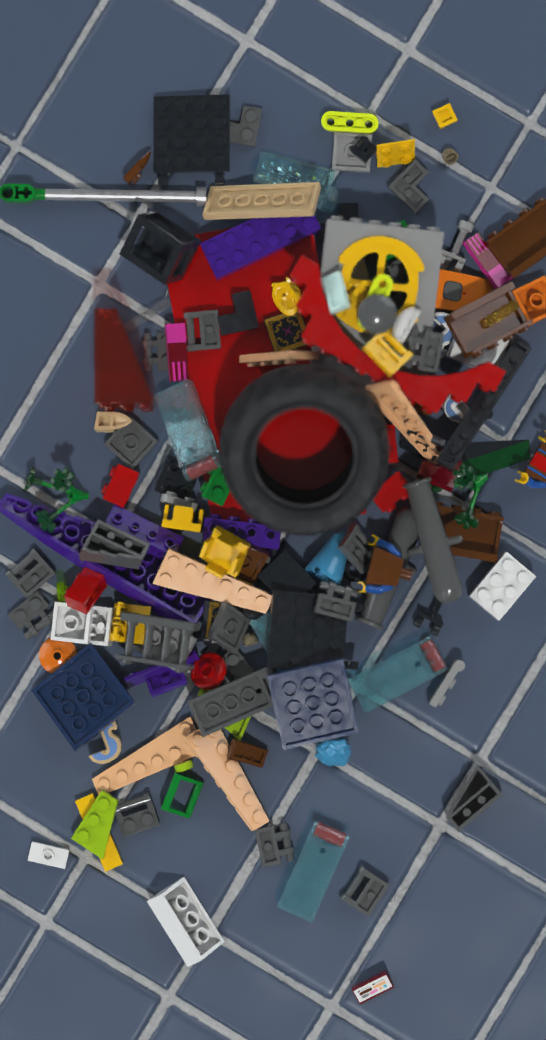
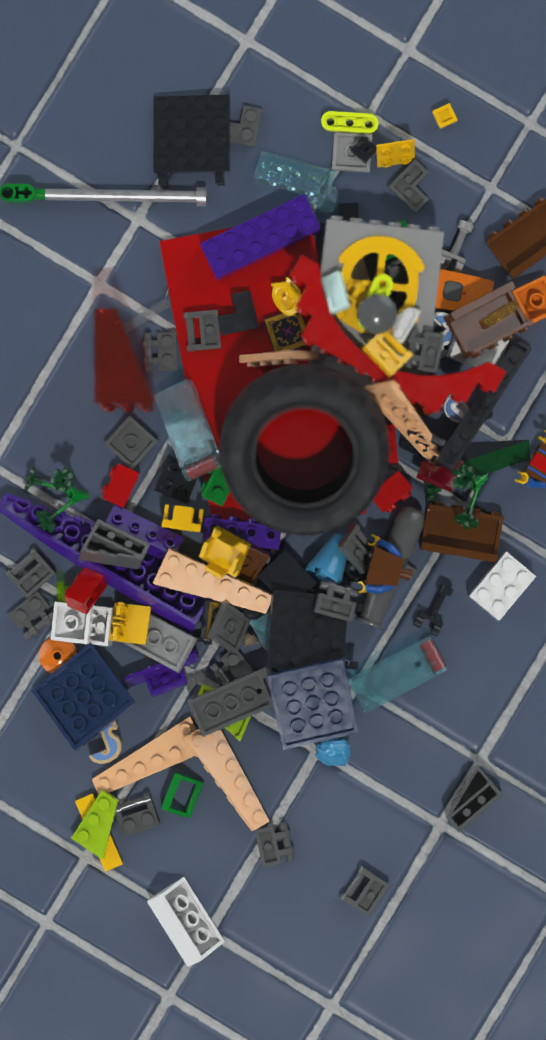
white plate [27,841,70,869] -> none
tan plate [94,412,132,433] -> none
dark grey fence [115,612,200,673] -> none
black piece [119,210,202,285] -> none
reddish brown plate [123,151,151,186] -> none
light grey plate [160,491,198,512] -> none
tile [165,323,189,382] -> none
lime tile [174,759,194,773] -> none
red tile [191,652,226,691] -> none
tan plate [202,182,321,220] -> none
reddish brown plate [227,739,268,768] -> none
clear light blue hinge [277,820,350,923] -> none
slope [351,970,394,1004] -> none
dark grey piece [403,477,463,604] -> none
light grey plate [428,659,465,708] -> none
dark tan hinge [442,148,458,165] -> none
tile [462,233,511,290] -> none

